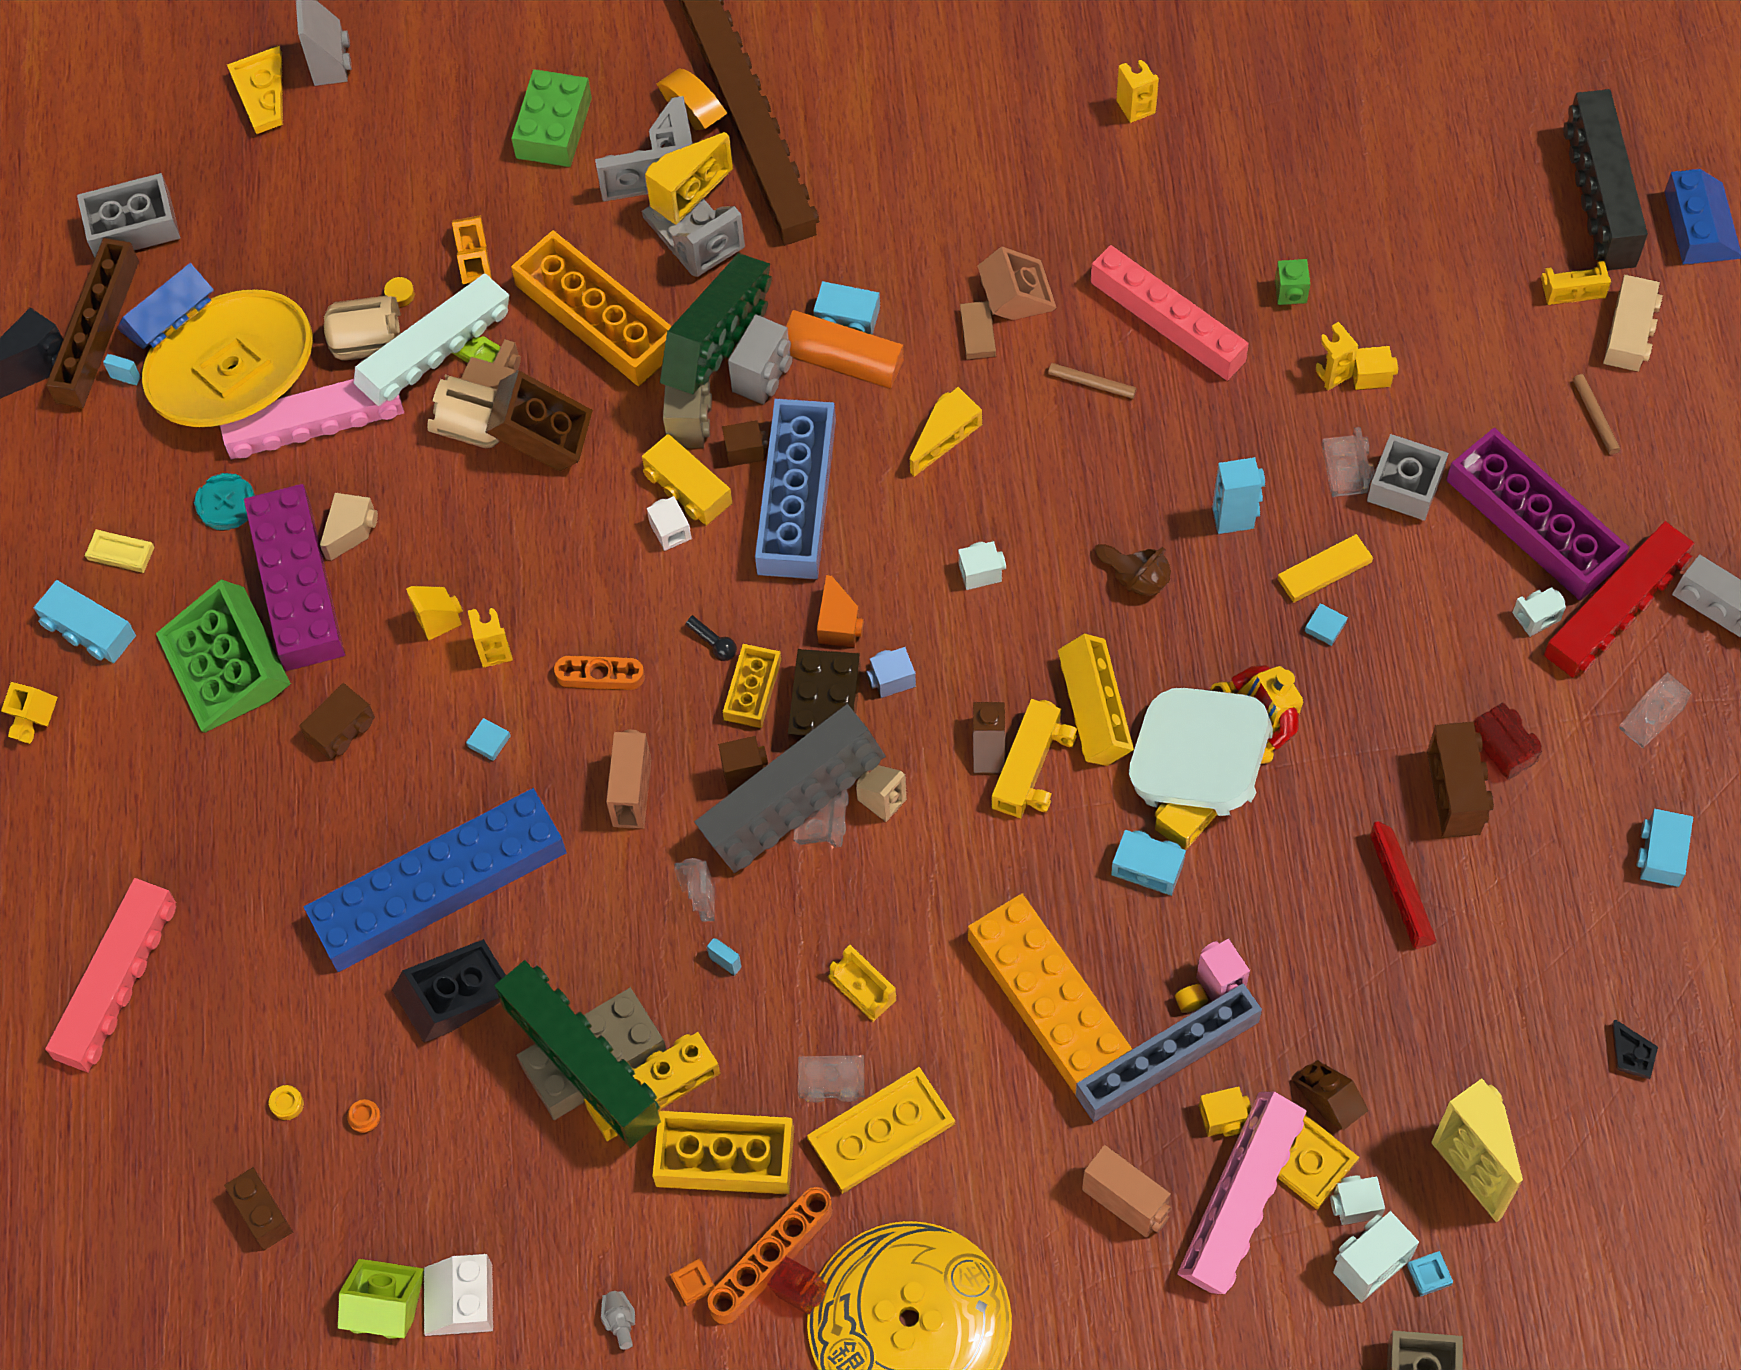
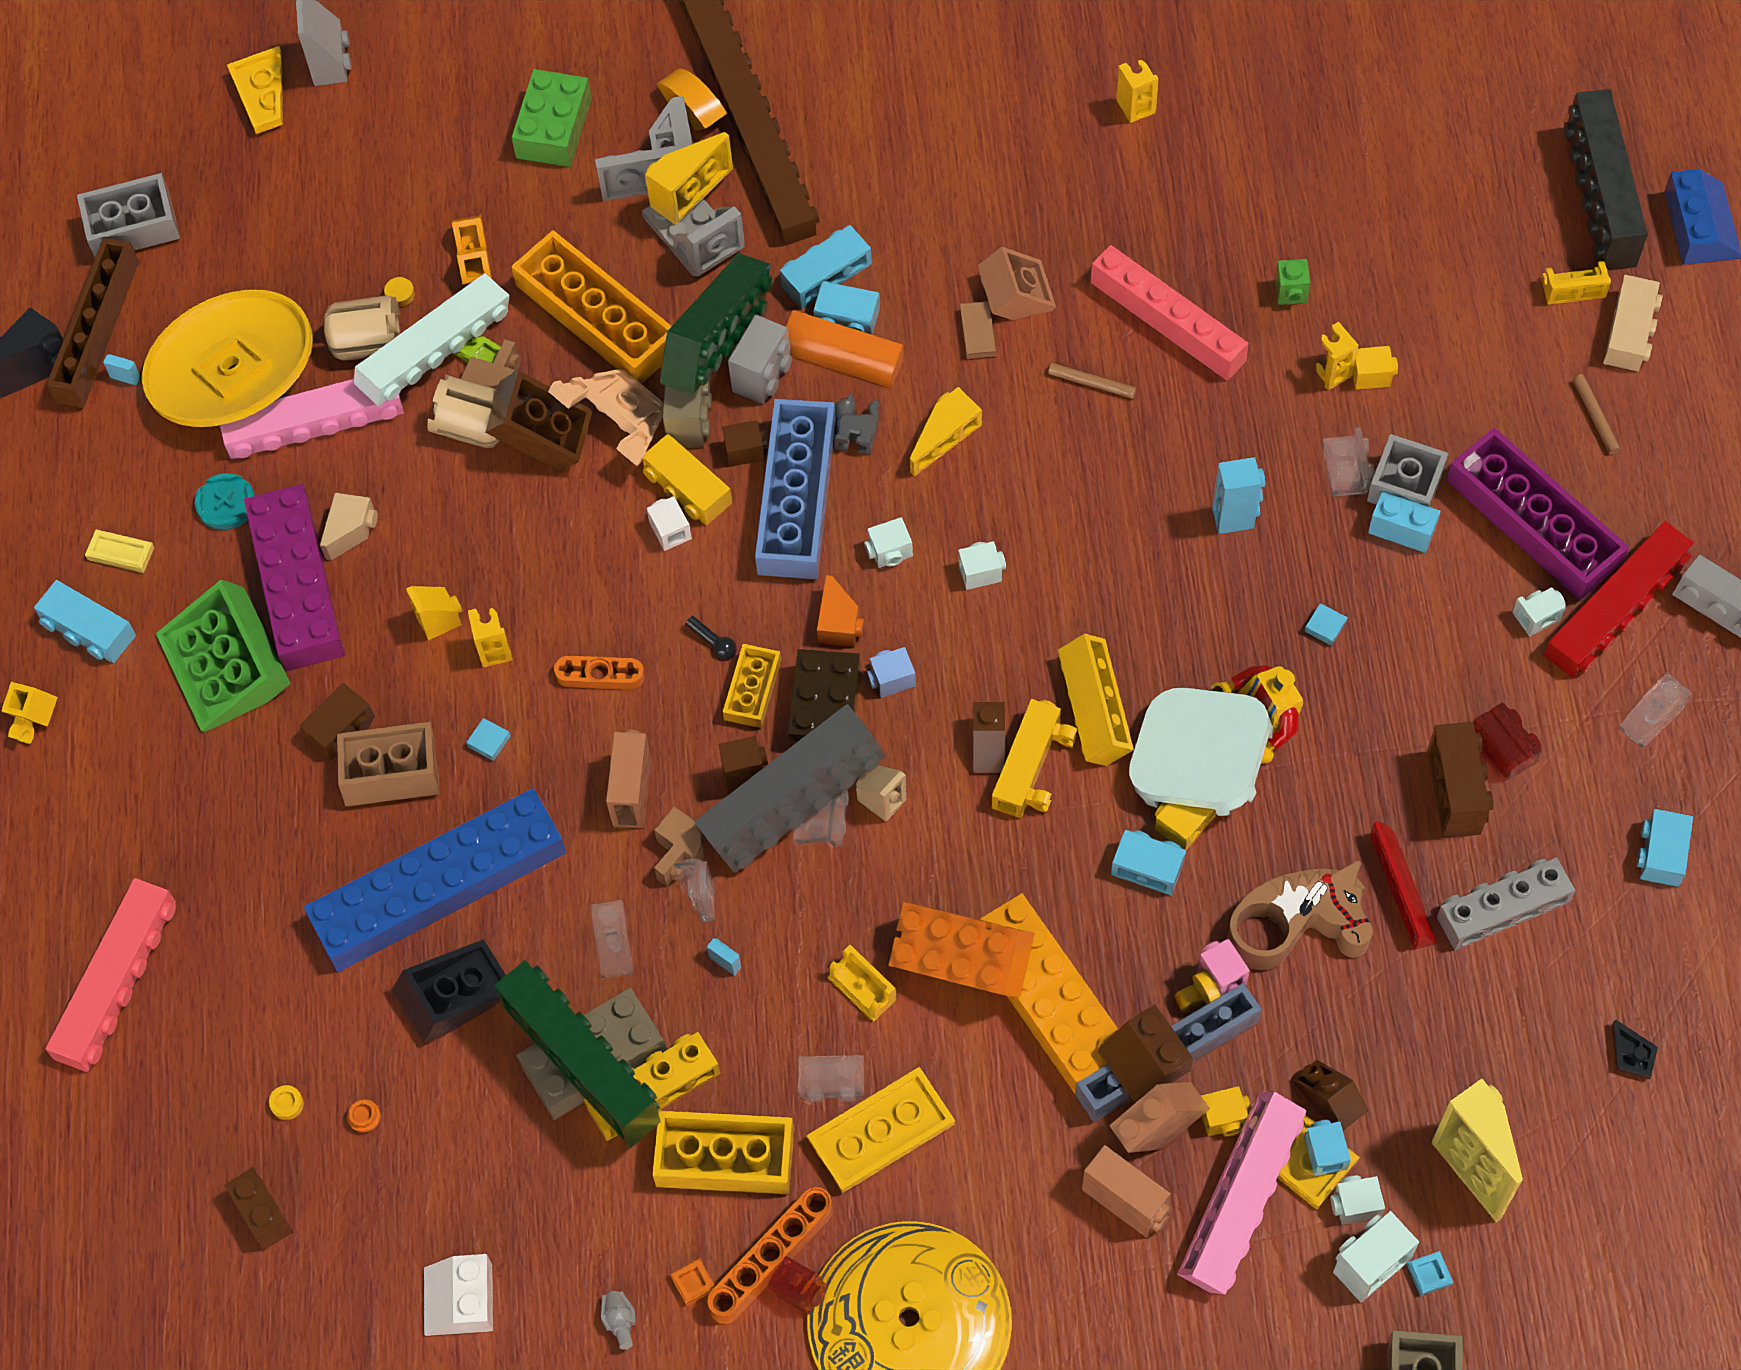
slope [117,263,214,350] -> none
lime slope [338,1259,424,1339] -> none
reddish brown piece [1095,544,1171,596] -> none
yellow tile [1277,534,1373,603] -> none
none -> medium nougat slope [337,722,440,806]
none -> light nougat wing [548,369,664,466]
none -> clear slope [591,900,634,978]
none -> medium nougat brick [654,806,704,887]
none -> medium azure brick [779,225,872,309]
none -> dark grey animal [833,393,880,455]
none -> light aqua brick [864,517,913,568]
none -> orange piece [888,902,1035,997]
none -> reddish brown slope [1098,1004,1193,1104]
none -> nougat brick [1109,1082,1210,1153]
none -> yellow tile [1193,970,1221,1004]
none -> medium nougat animal [1227,861,1373,970]
none -> medium azure brick [1304,1120,1351,1176]
none -> medium azure brick [1368,491,1441,553]
none -> light grey brick [1437,857,1576,951]

